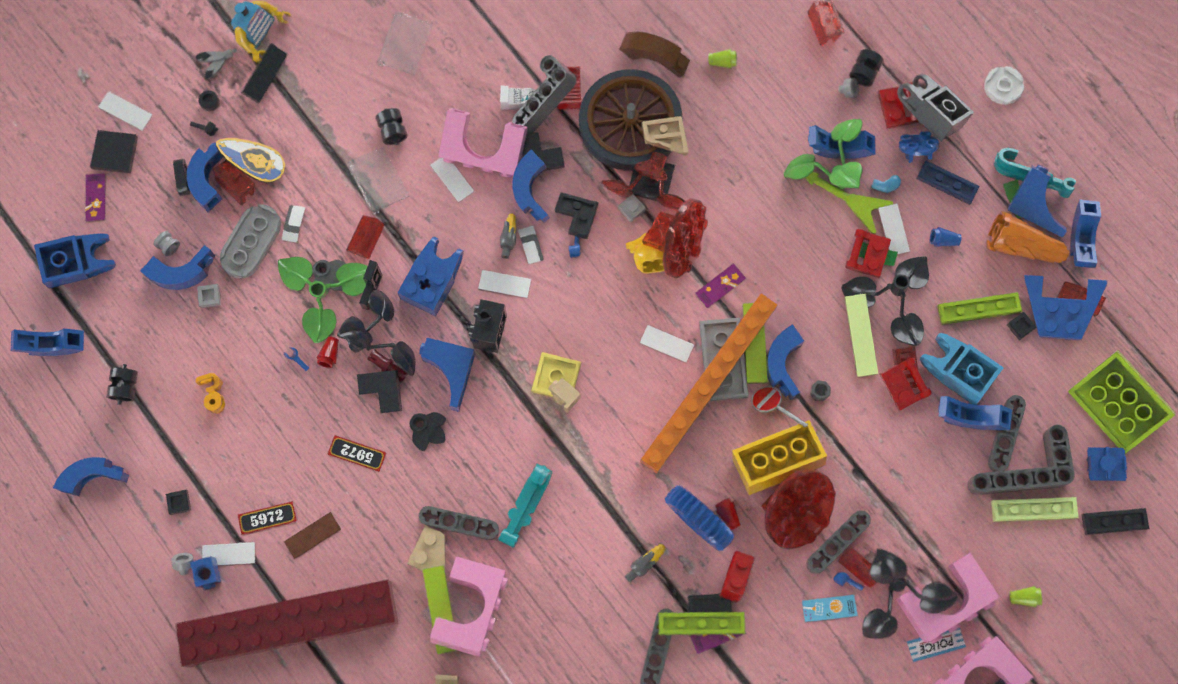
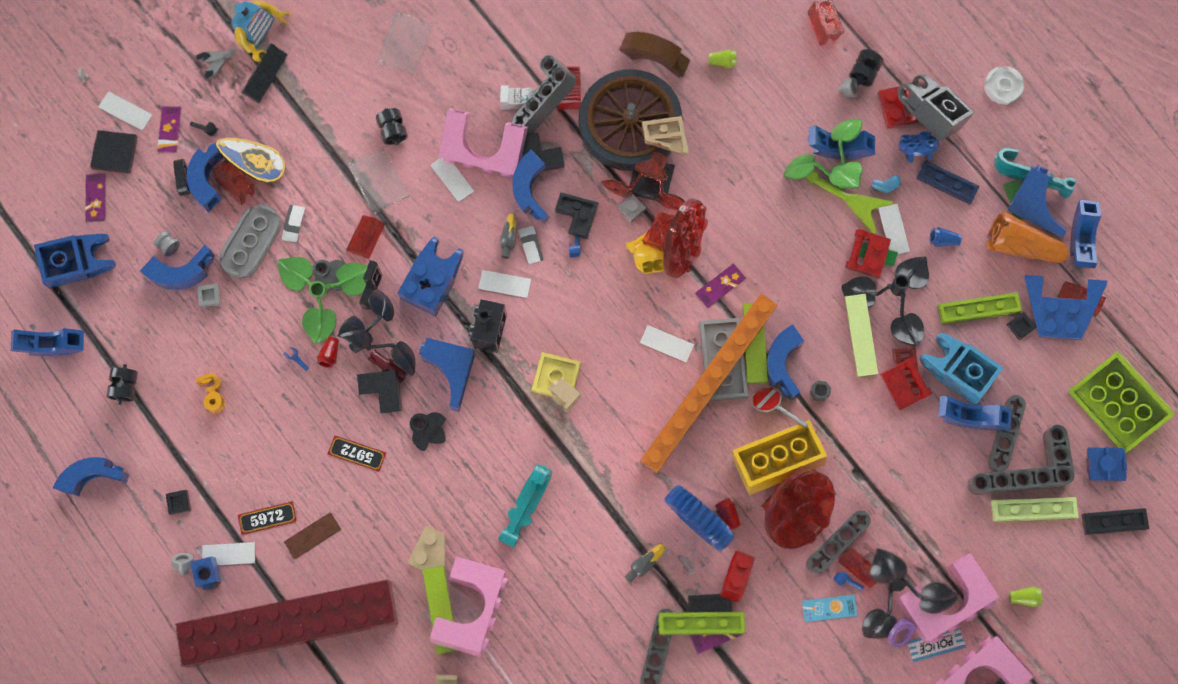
black tile [198,90,219,111] -> none
dark grey beam [419,506,499,540] -> none
none -> magenta sticker [157,106,181,152]
none -> medium lavender piece [888,617,917,648]

